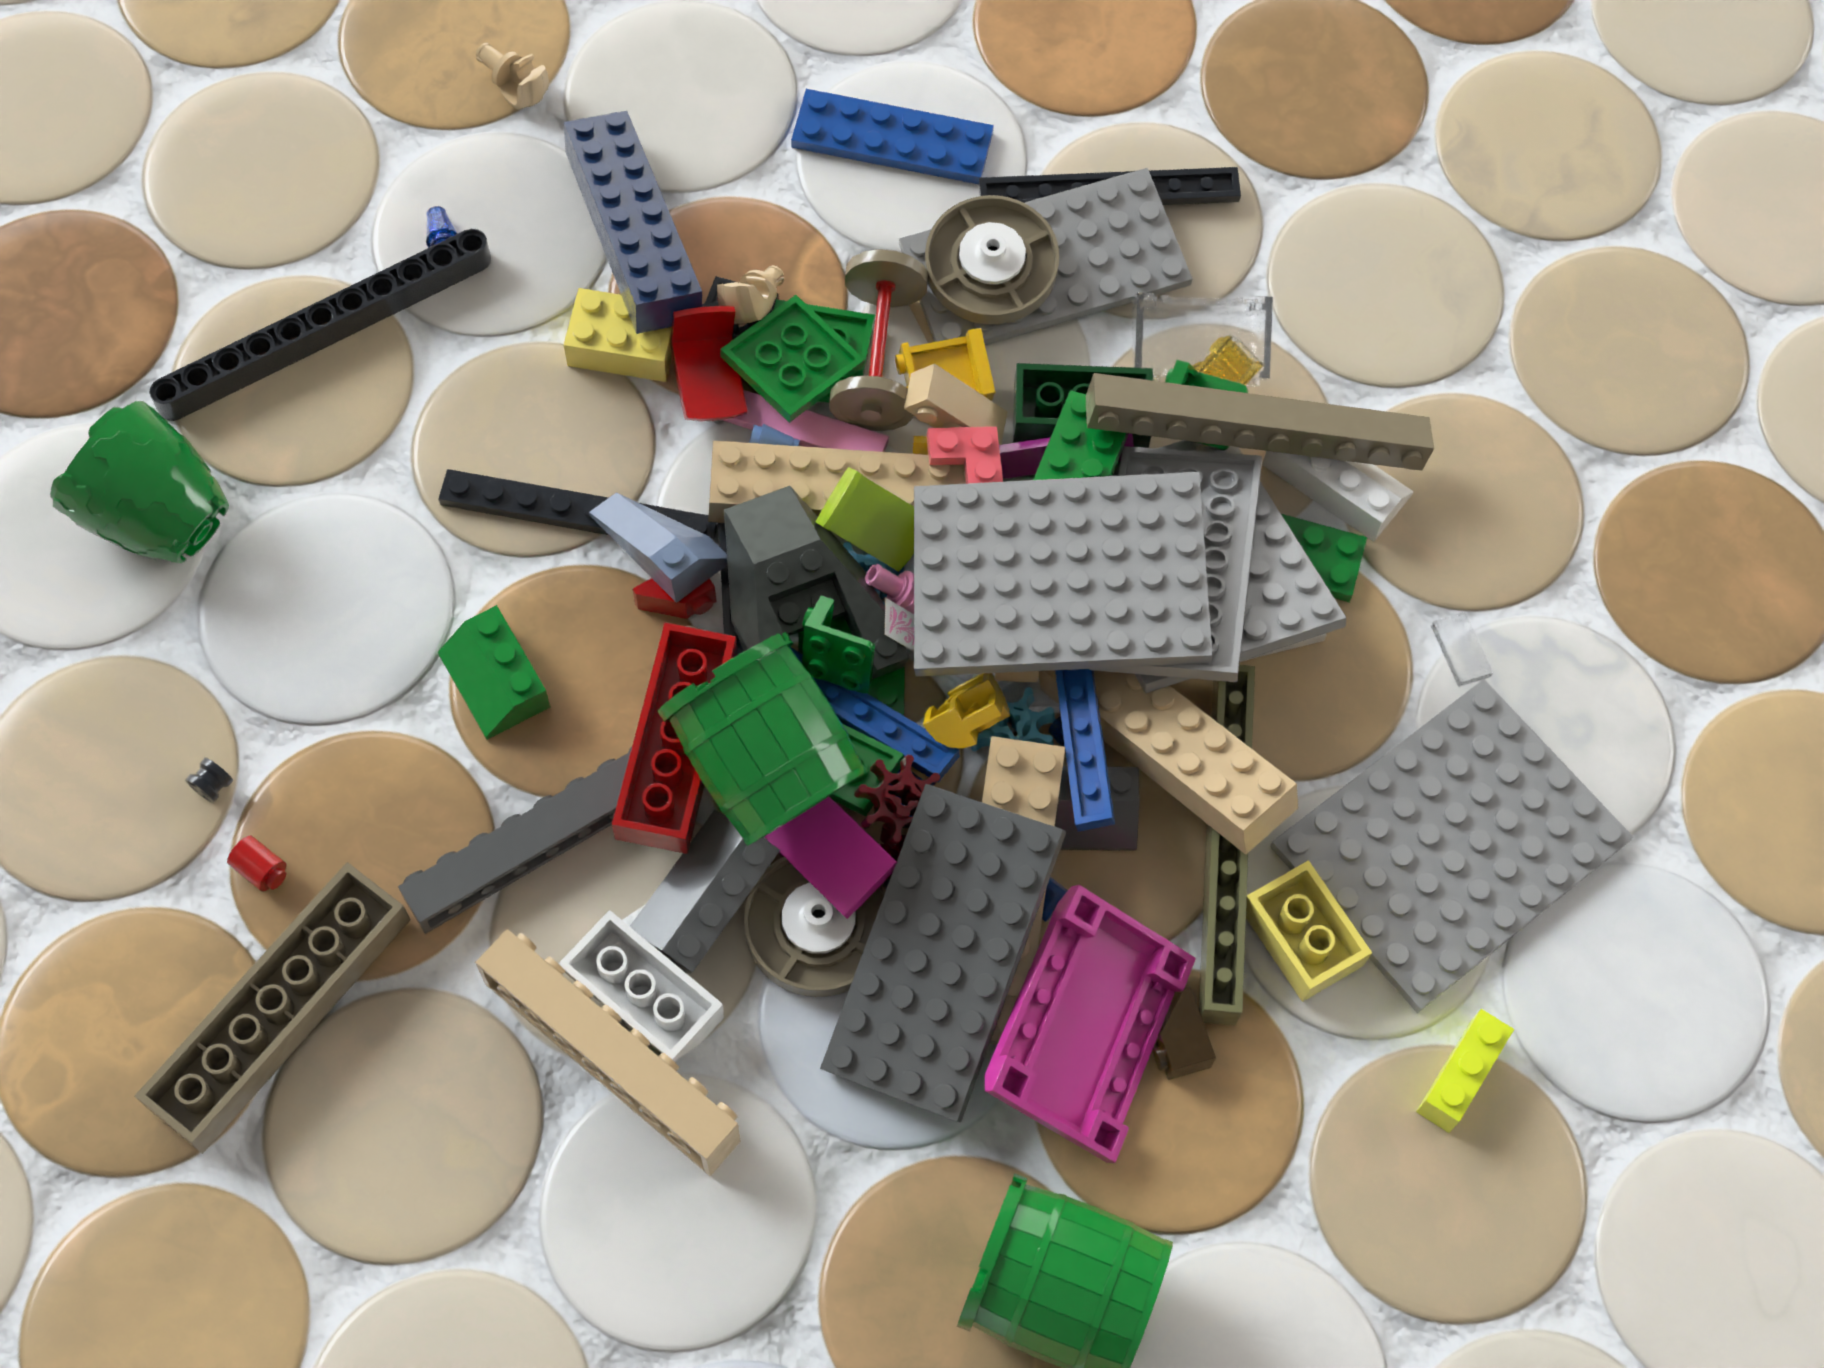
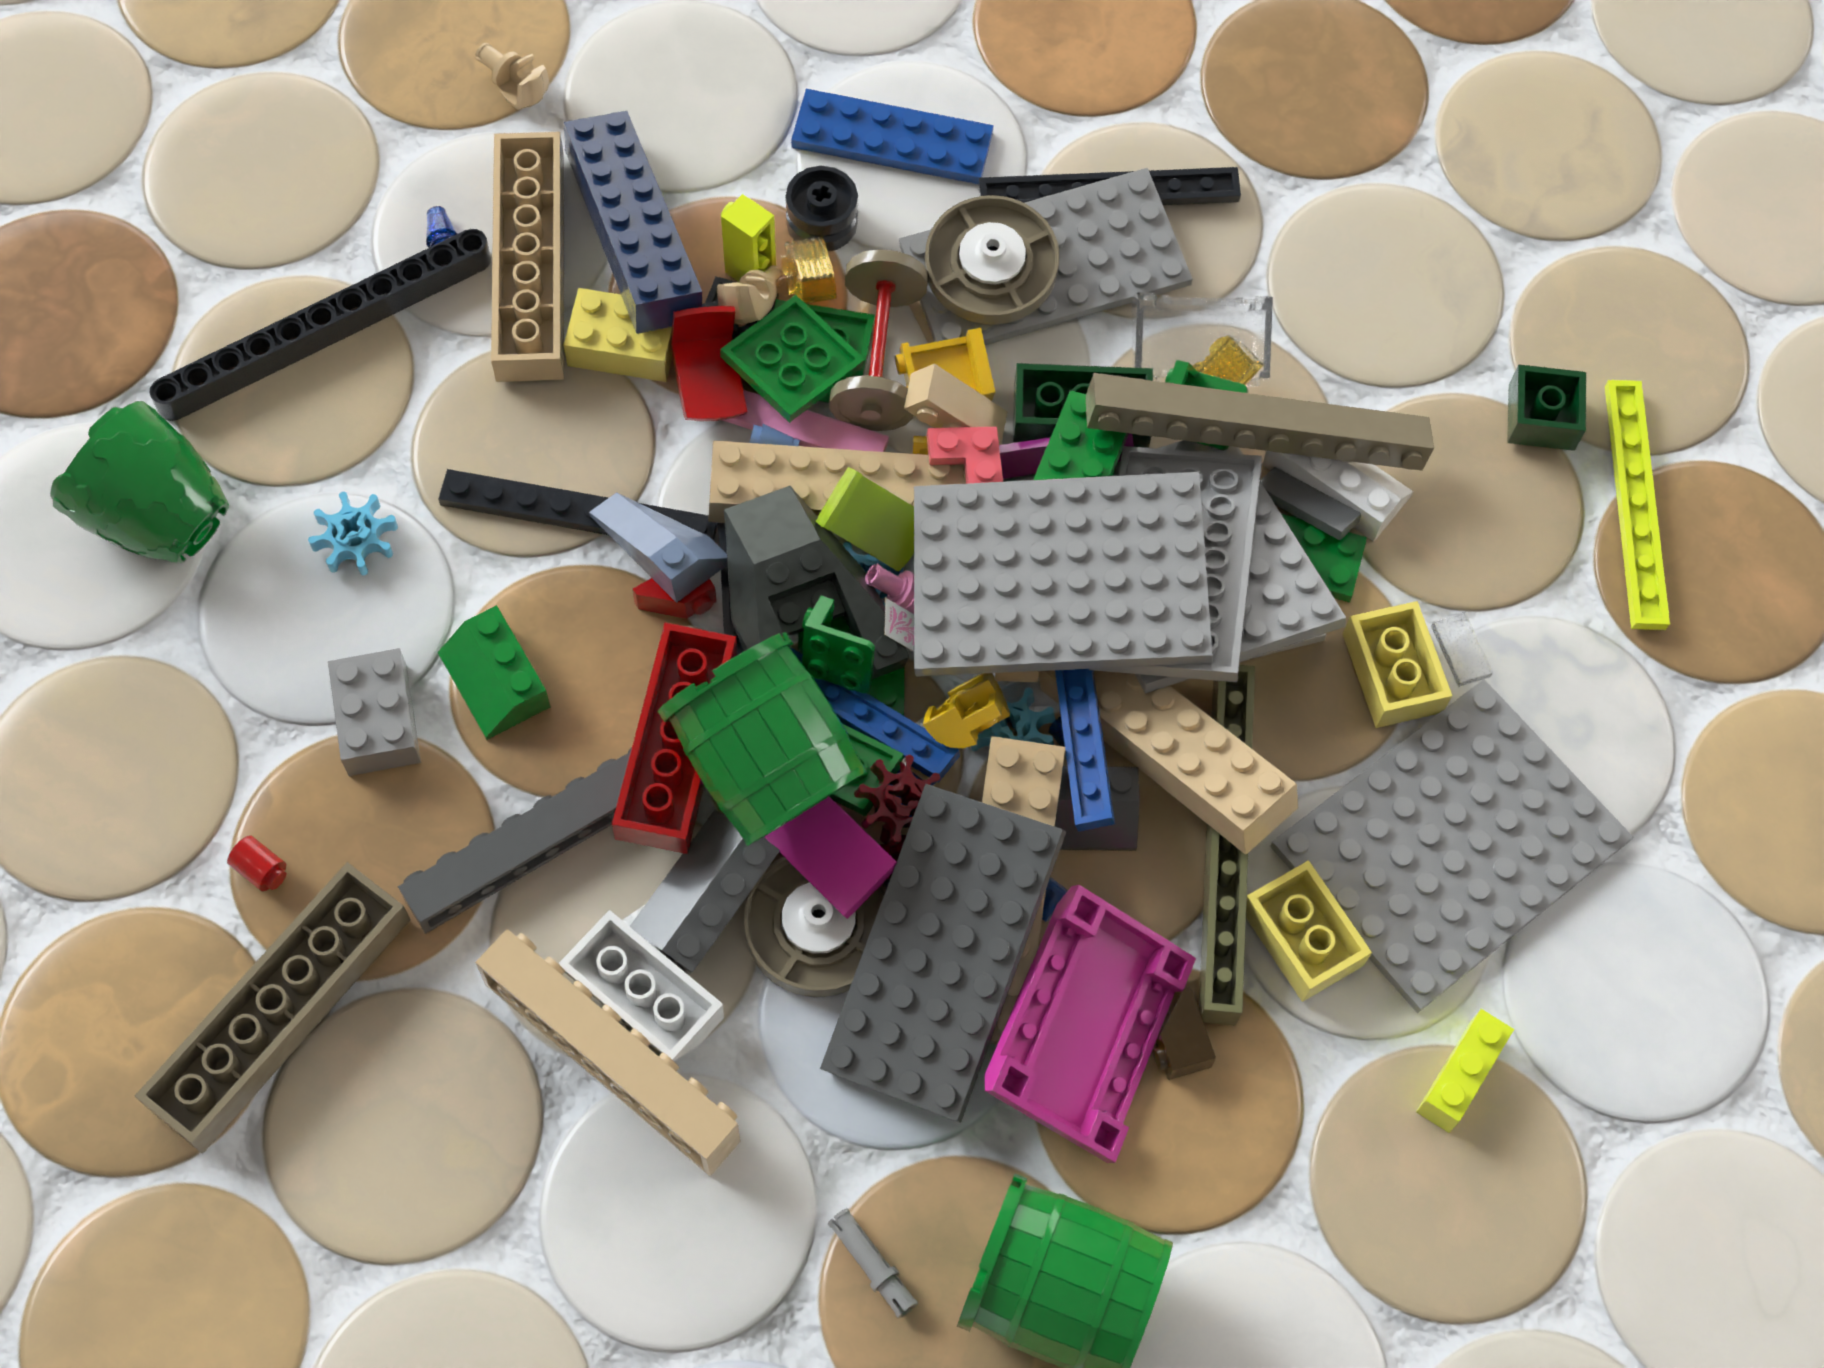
black wheel [185,757,233,803] -> none
none -> medium azure gear [308,492,398,575]
none -> light grey brick [328,648,421,776]
none -> tan brick [491,132,564,382]
none -> neon yellow brick [721,194,776,282]
none -> clear yellow brick [780,236,837,304]
none -> black wheel [785,165,858,253]
none -> light grey pin [828,1208,918,1319]
none -> dark grey tile [1260,467,1361,540]
none -> light yellow brick [1343,601,1452,728]
none -> dark green brick [1507,364,1586,451]
none -> neon yellow plate [1605,380,1670,630]

